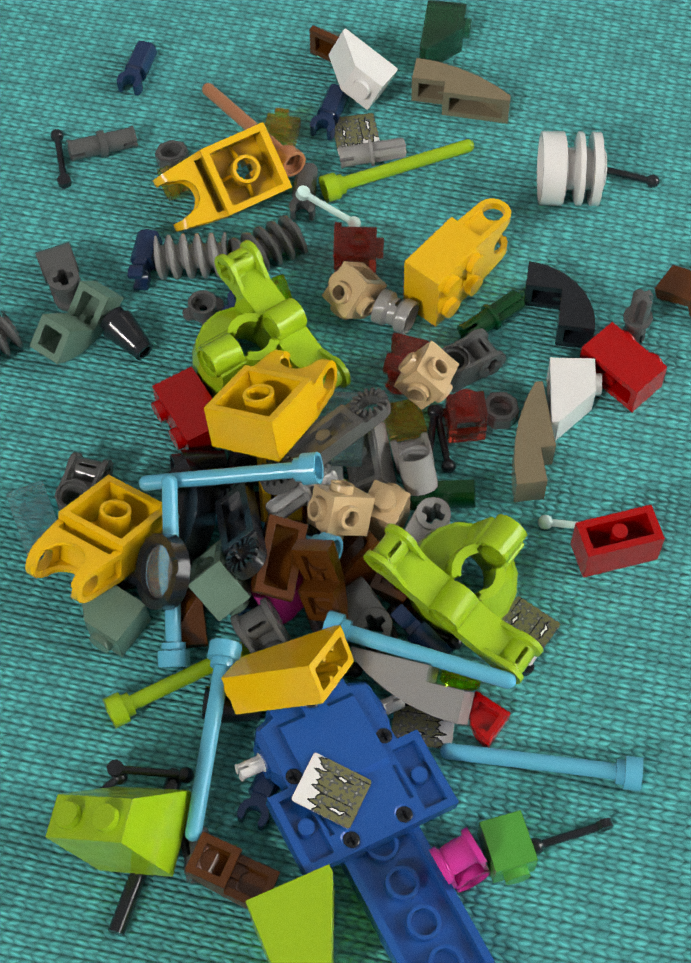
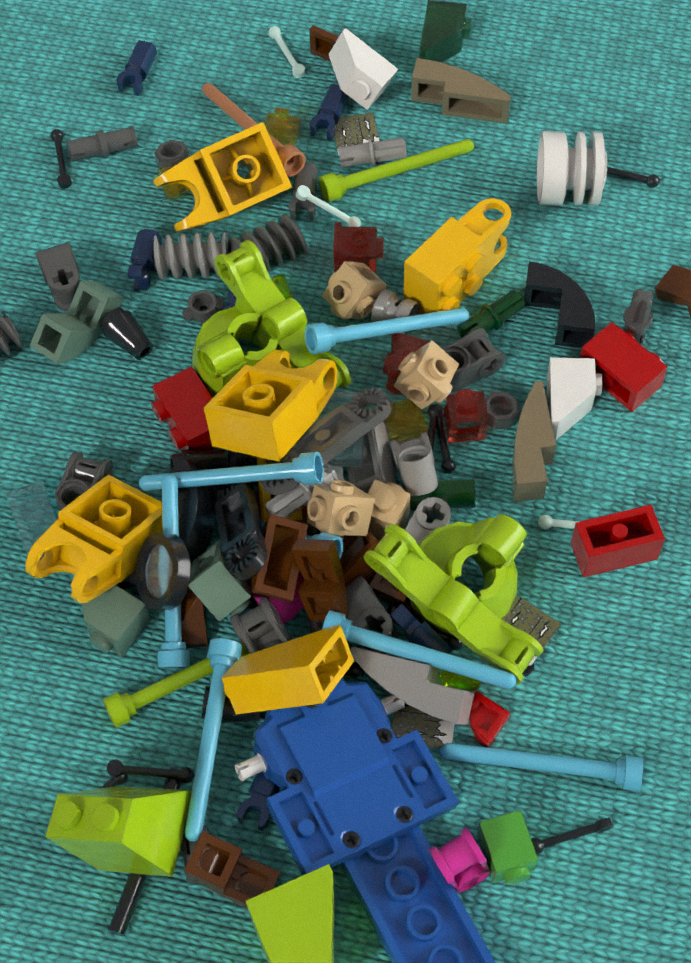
sticker [292,753,371,829] -> none
none -> light aqua hinge [268,26,305,78]
none -> medium azure piece [305,308,469,354]

